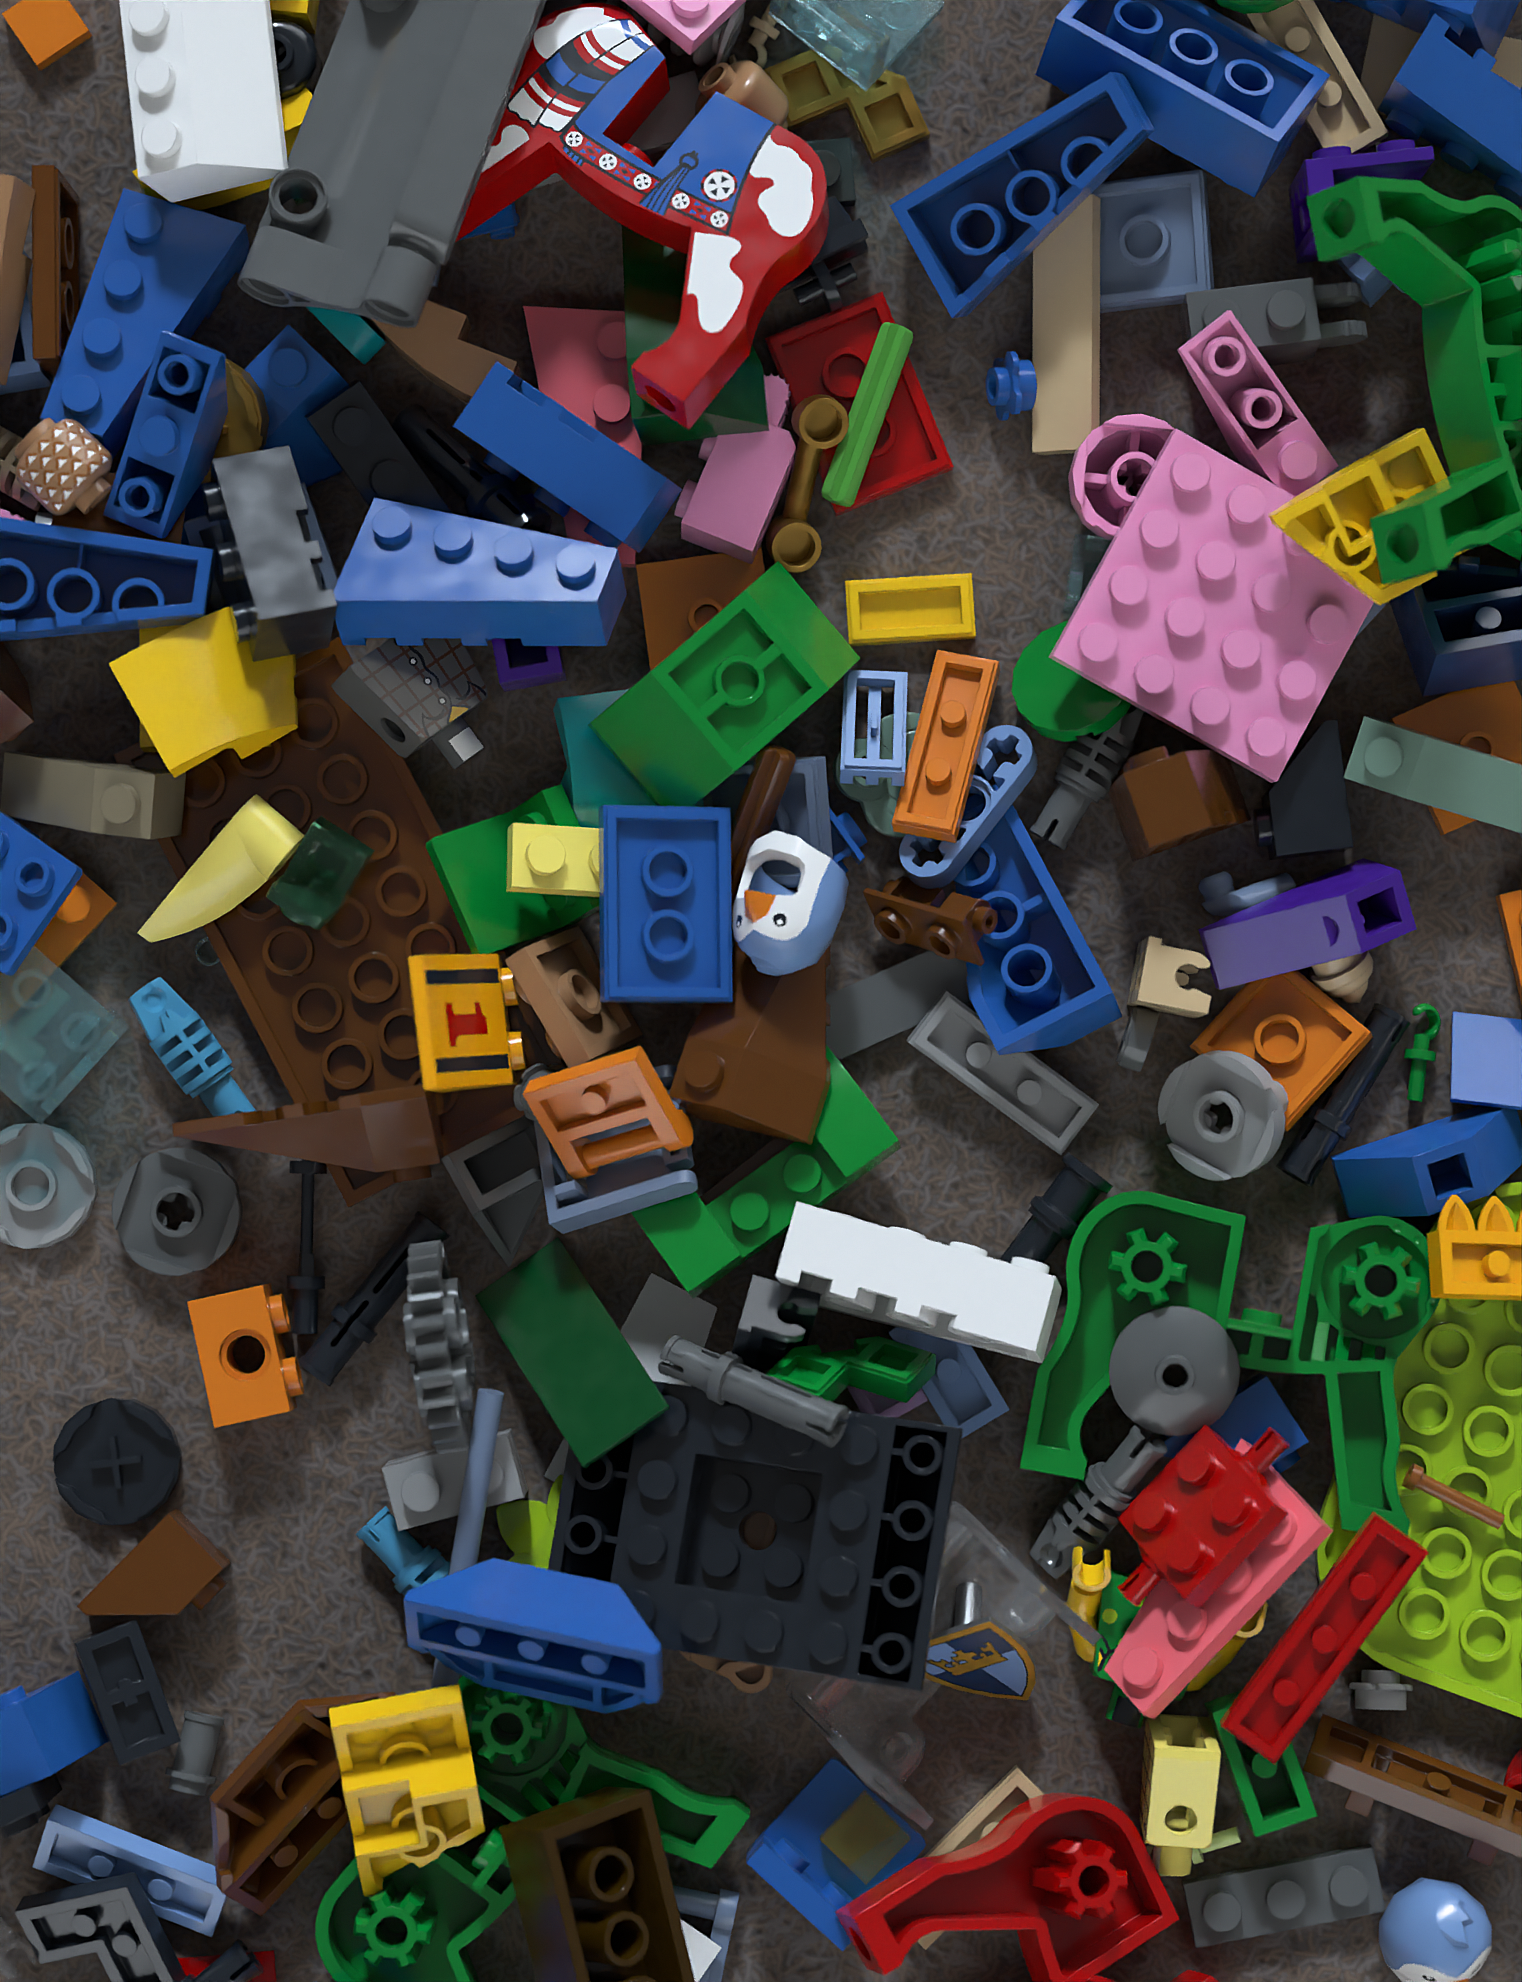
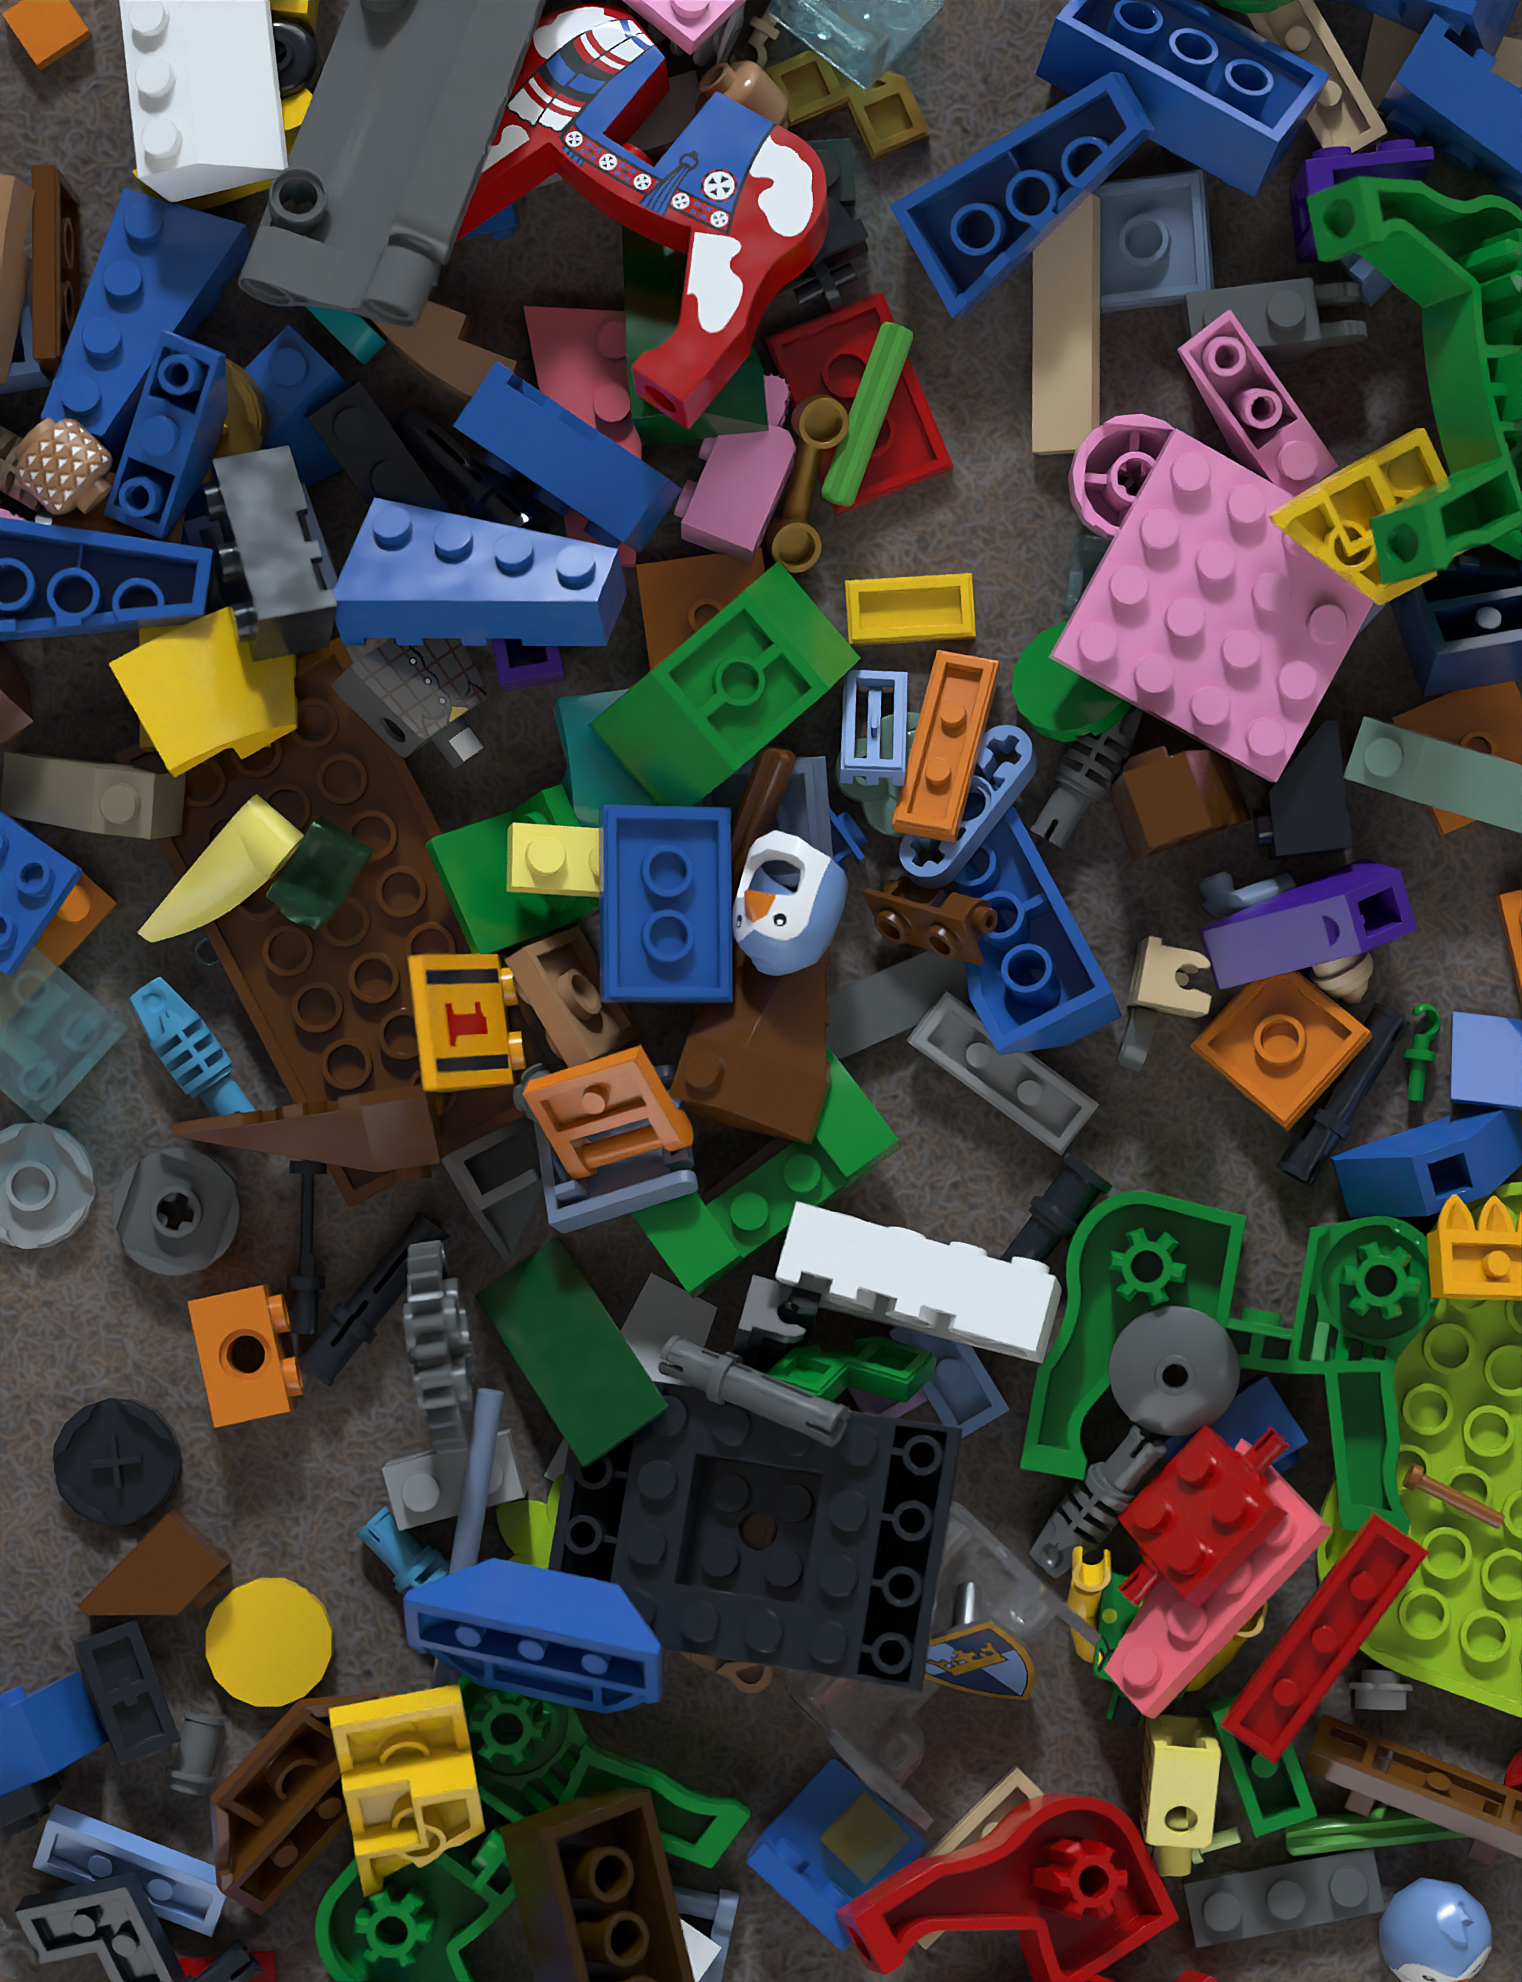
blue plate [986,351,1037,420] -> none
light grey plate [1158,1050,1289,1181] -> none
none -> yellow tile [206,1578,334,1707]
none -> bright green axle [1283,1807,1468,1856]

